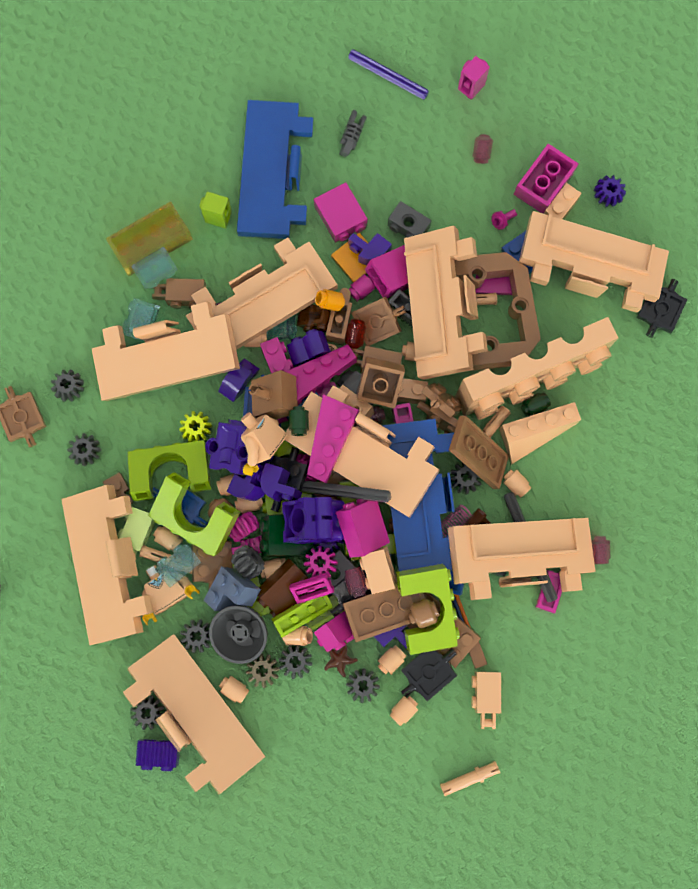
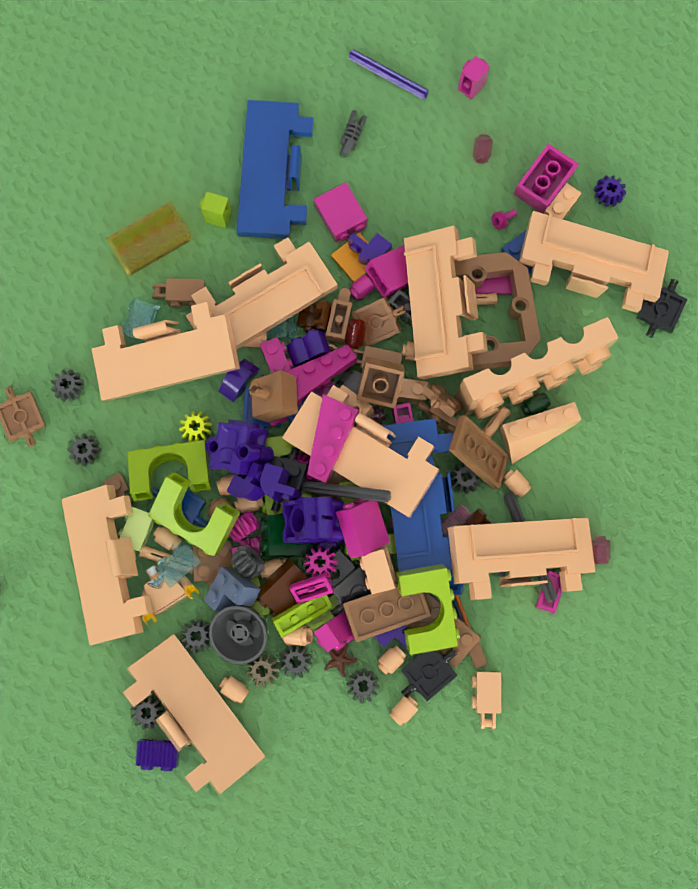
clear light blue brick [131,247,178,290] -> none
light nougat torso [241,412,288,476] -> none
dark green brick [289,406,309,436] -> none
light orange brick [315,289,345,312] -> none
clear pink brick [344,567,368,598] -> none
dark grey brick [388,201,432,238] -> none
medium nougat head [408,599,440,628] -> none
light nougat pin [440,761,500,797] -> none

